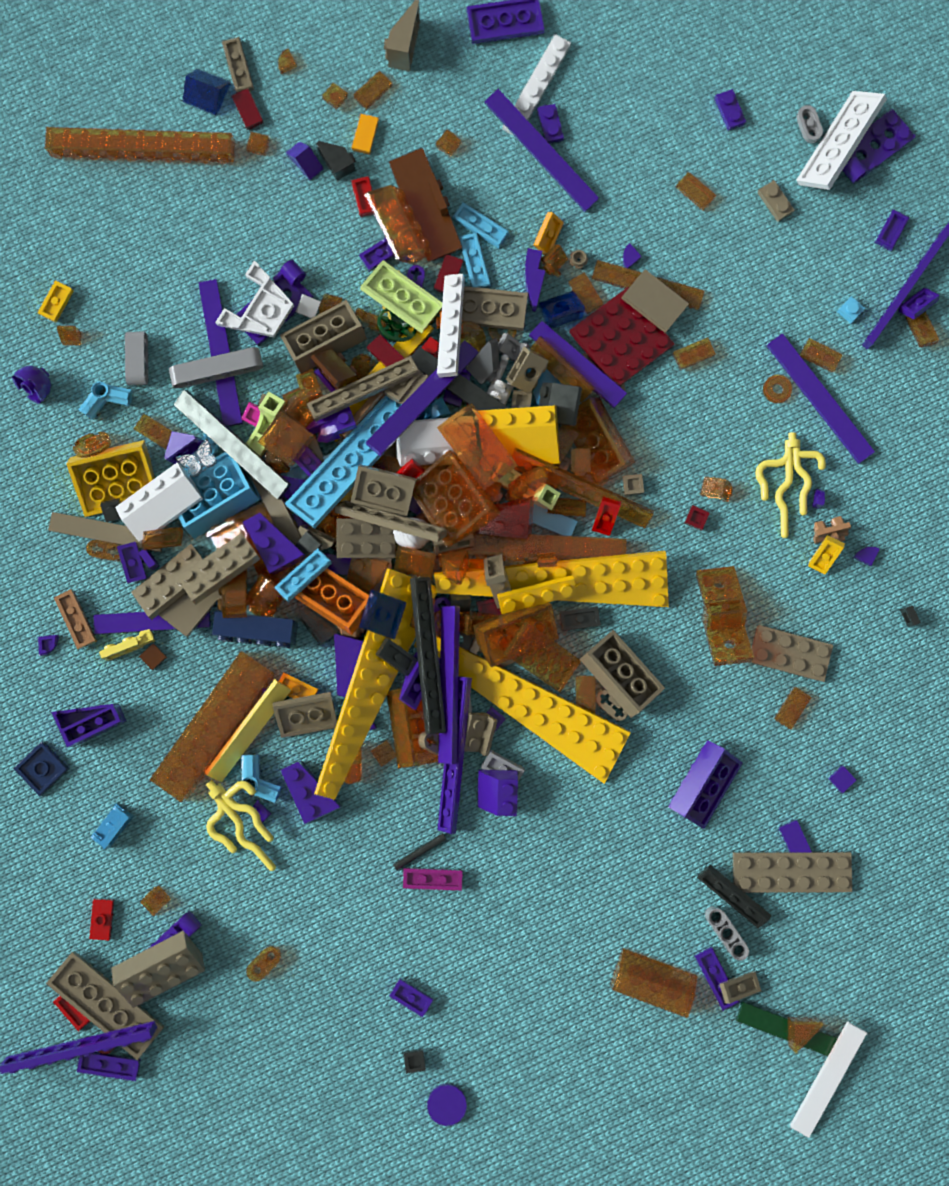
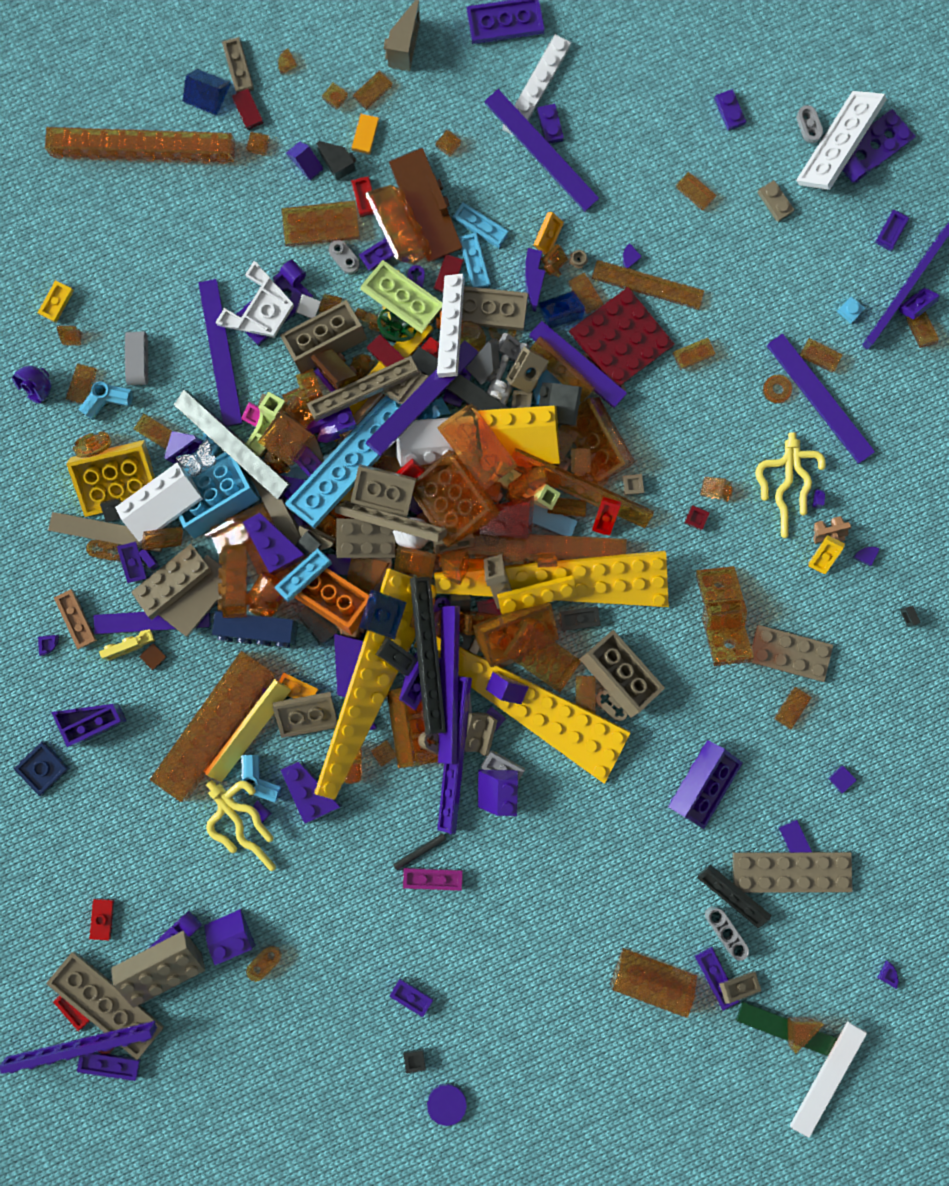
dark azure hinge [91,803,134,849] -> none
clear orange slope [140,886,171,916] -> none
light grey beam [169,347,263,388] -> none
dark tan plate [177,533,260,605] -> none
dark tan tile [621,269,689,333] -> none
none -> clear orange plate [66,363,97,404]
none -> dark purple slope [204,909,256,965]
none -> clear orange plate [281,201,360,247]
none -> light grey plate [329,240,360,275]
none -> dark purple slope [486,671,529,704]
none -> dark purple tile [877,961,899,989]

